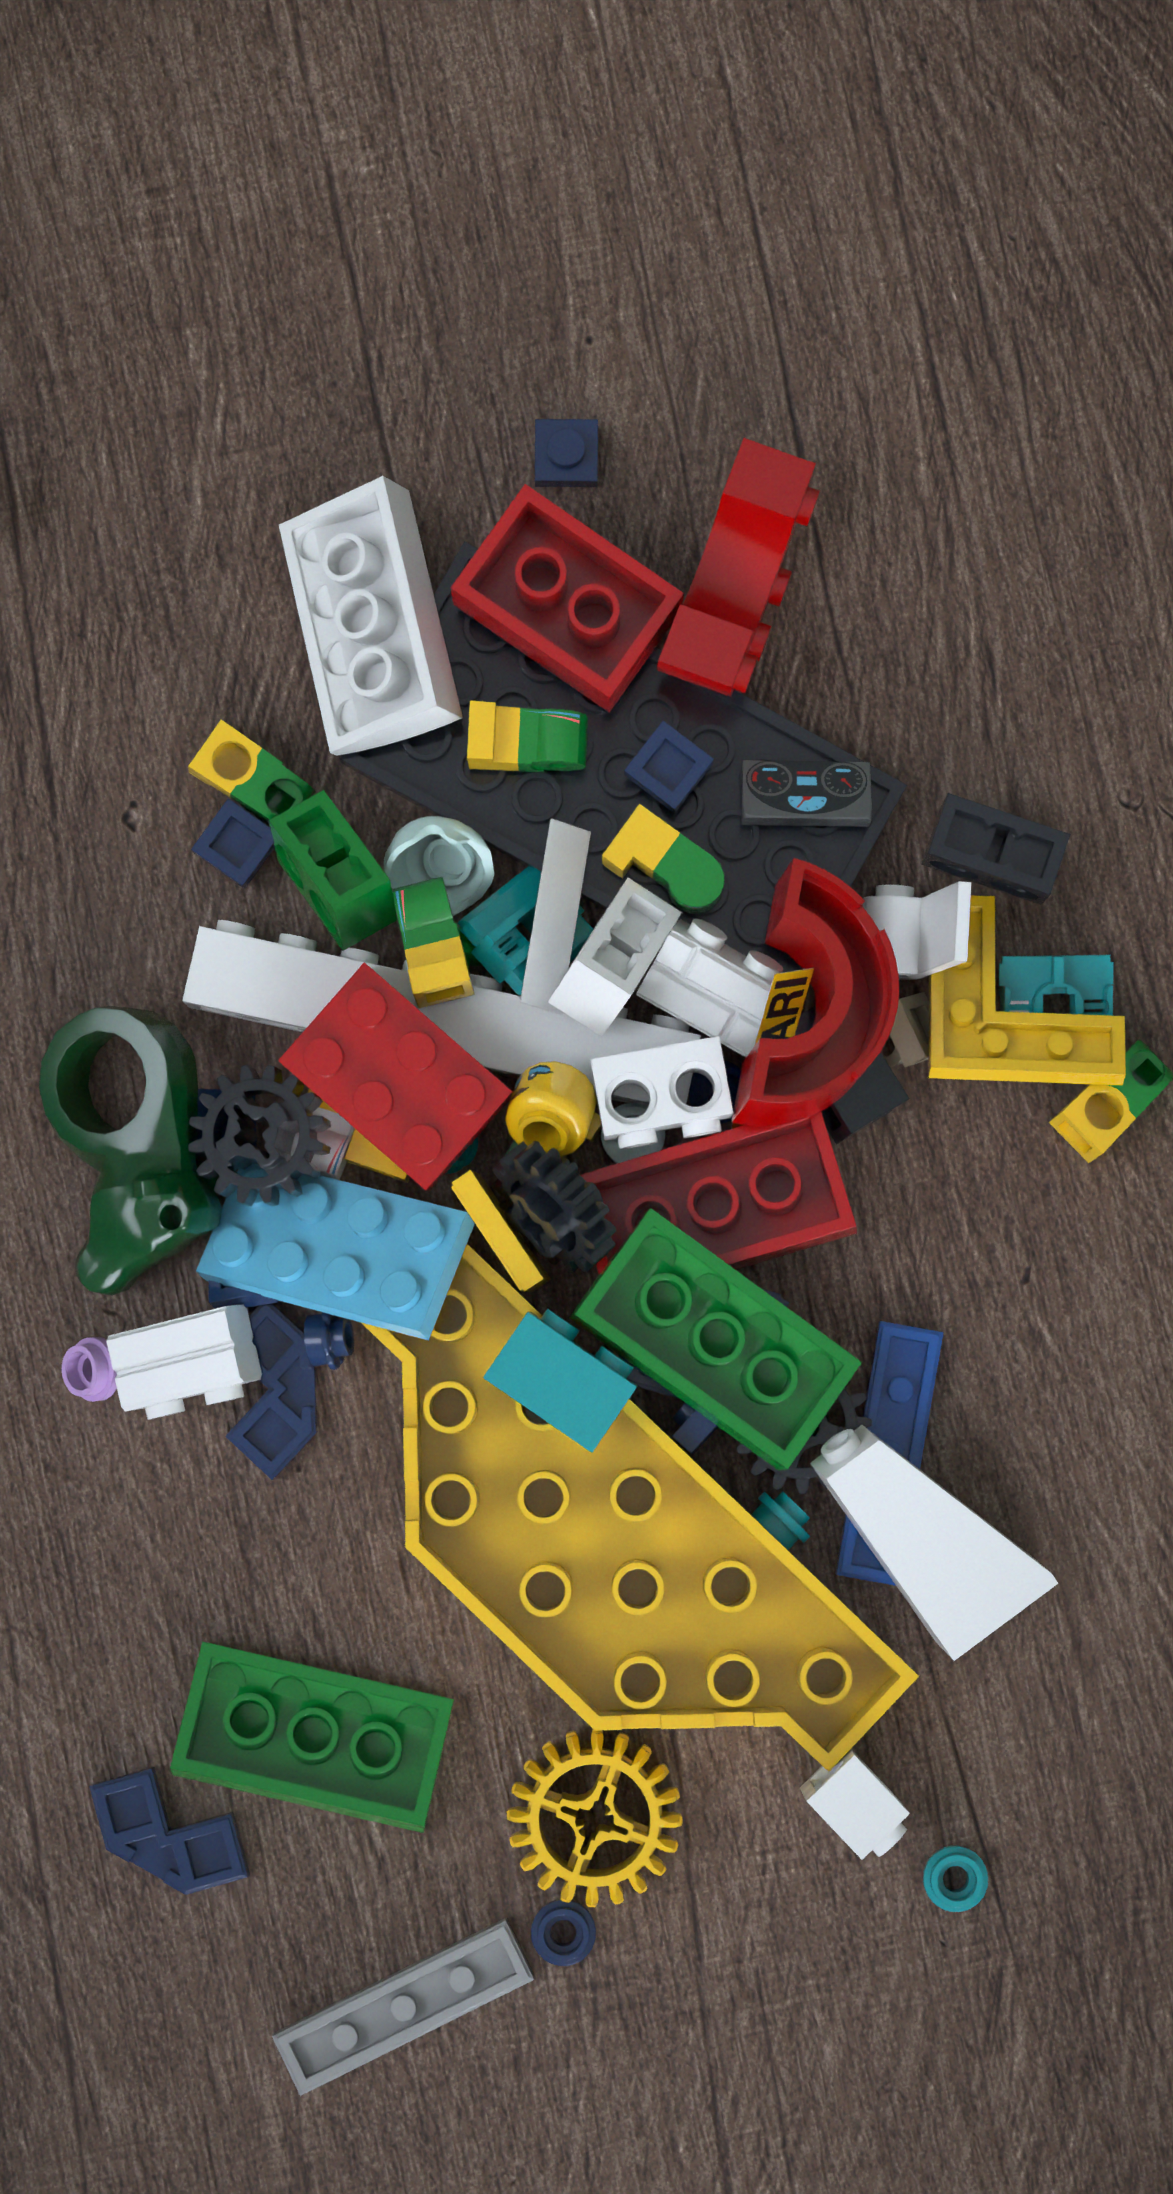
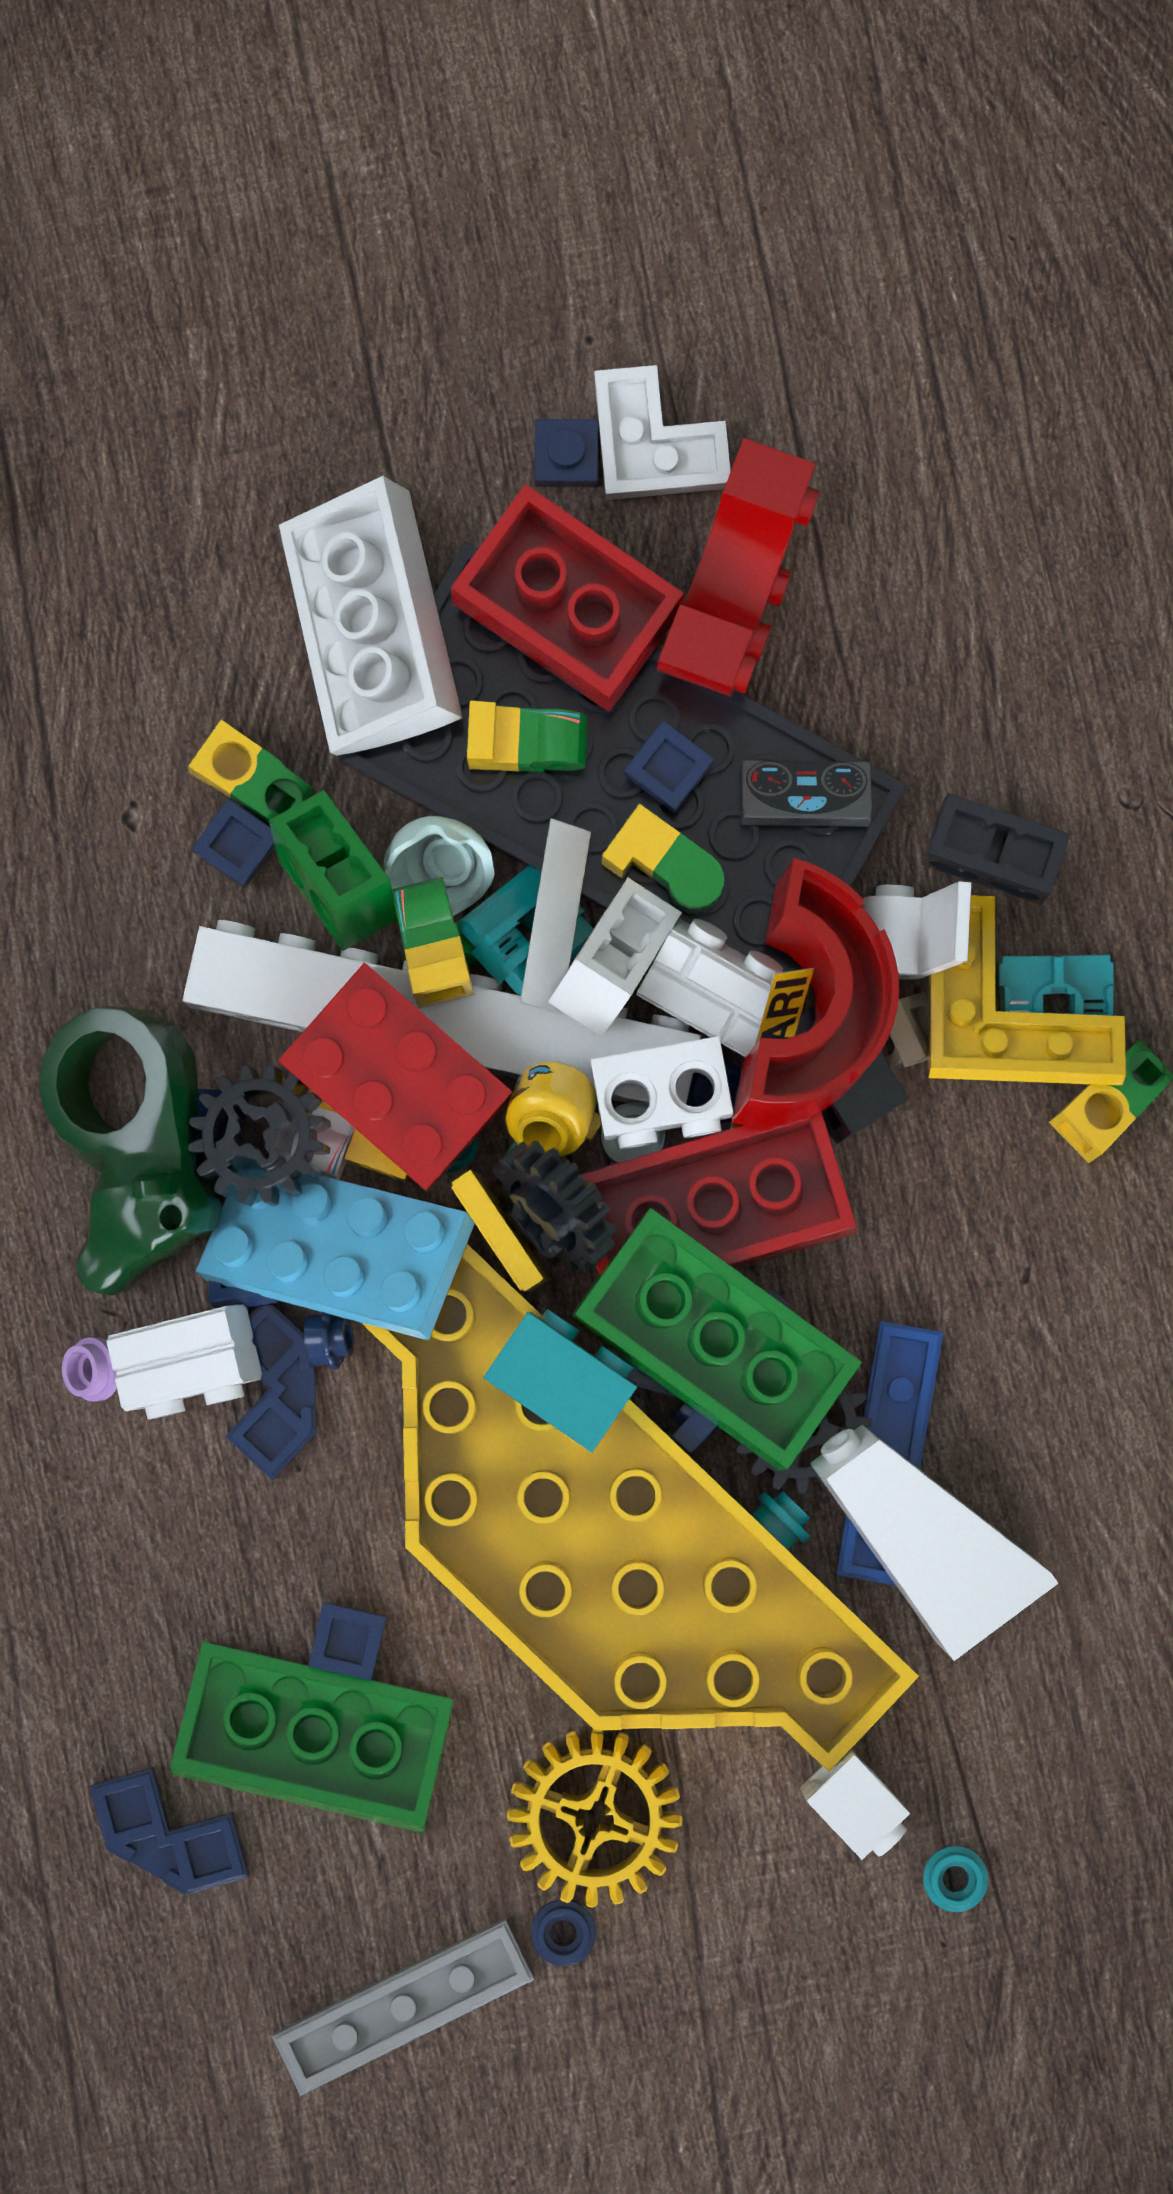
none -> dark blue plate [308,1601,387,1681]
none -> white plate [594,365,731,500]

